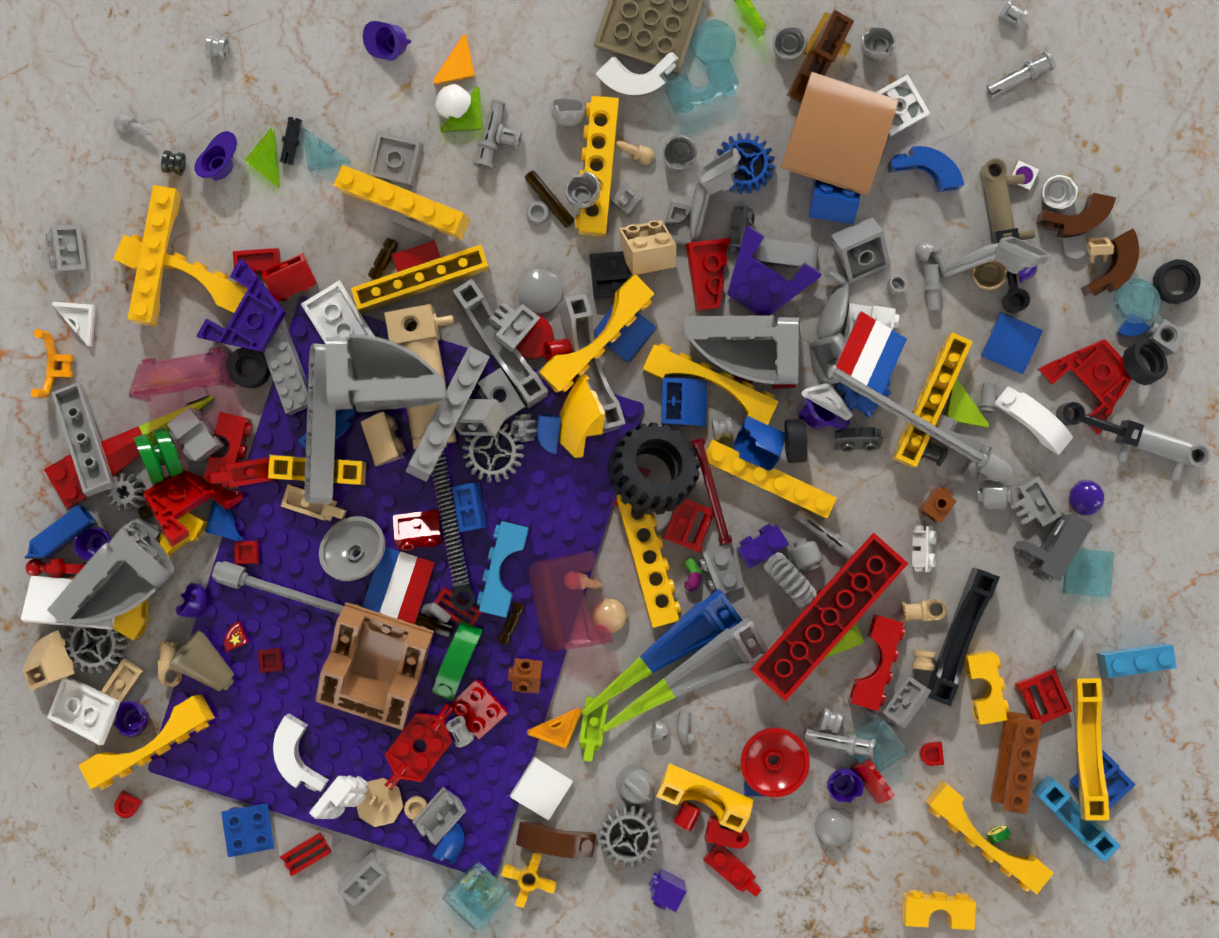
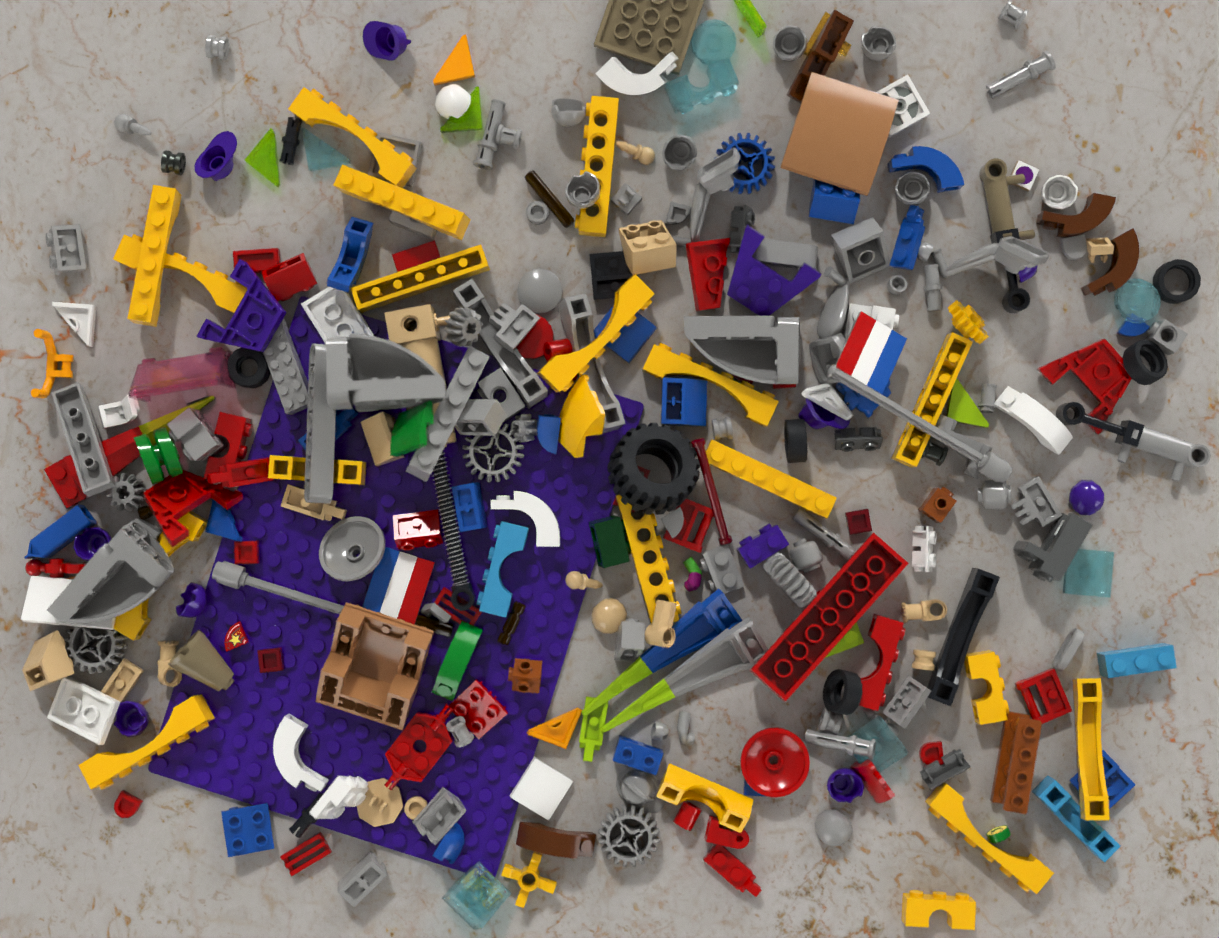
dark brown axle [368,238,398,280] -> none
clear pink windscreen [529,550,613,651] -> none
dark purple brick [648,868,687,912] -> none
blue piece [734,416,786,471] -> none
tan hair [972,260,1007,291] -> none
blue slope [981,312,1043,374] -> none
none -> white bracket [97,394,140,429]
none -> yellow arch [288,87,417,188]
none -> black pin [289,793,323,838]
none -> blue arch [327,217,373,293]
none -> green slope [390,401,434,457]
none -> light grey gear [444,307,483,347]
none -> white arch [491,491,560,547]
none -> dark green brick [588,515,631,568]
none -> blue brick [612,735,664,775]
none -> light grey slope [614,619,645,662]
none -> tan piece [645,600,677,648]
none -> light grey tile [661,507,684,538]
none -> black tyre [823,669,862,715]
none -> dark red tile [845,509,872,535]
none -> blue hinge [890,205,925,270]
none -> light grey hair [895,171,930,206]
none -> dark grey hinge [920,749,970,790]
none -> yellow gear [947,300,989,344]

